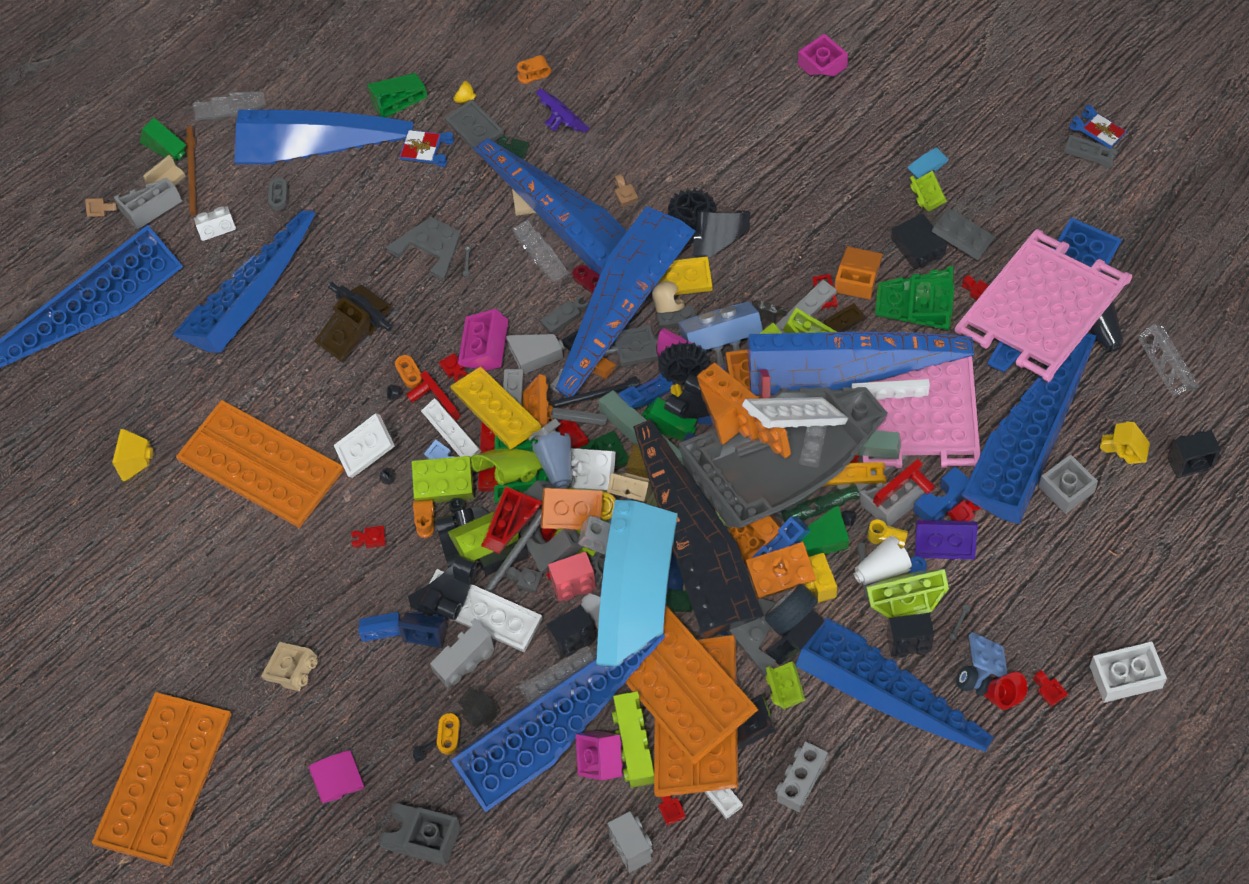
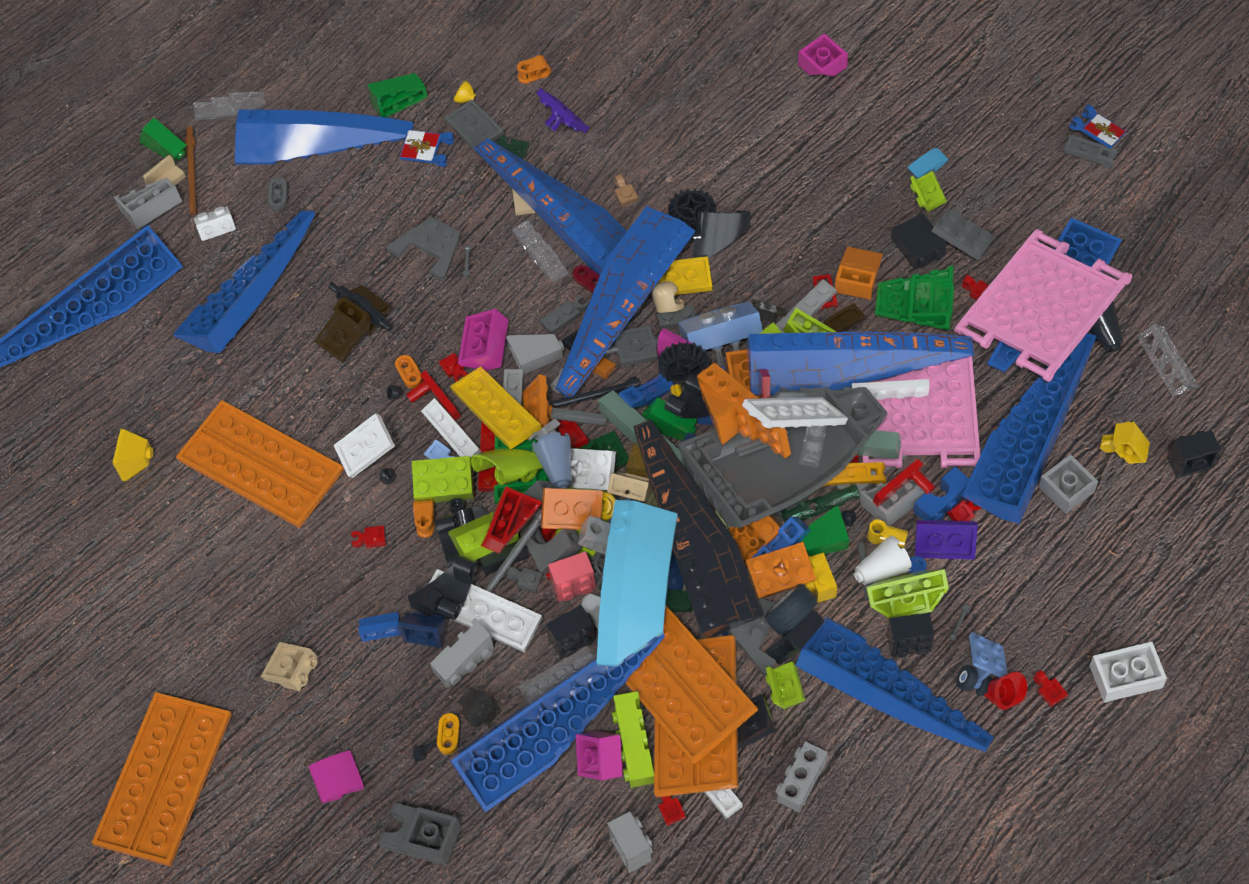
medium nougat plate [85,198,119,217] -> none

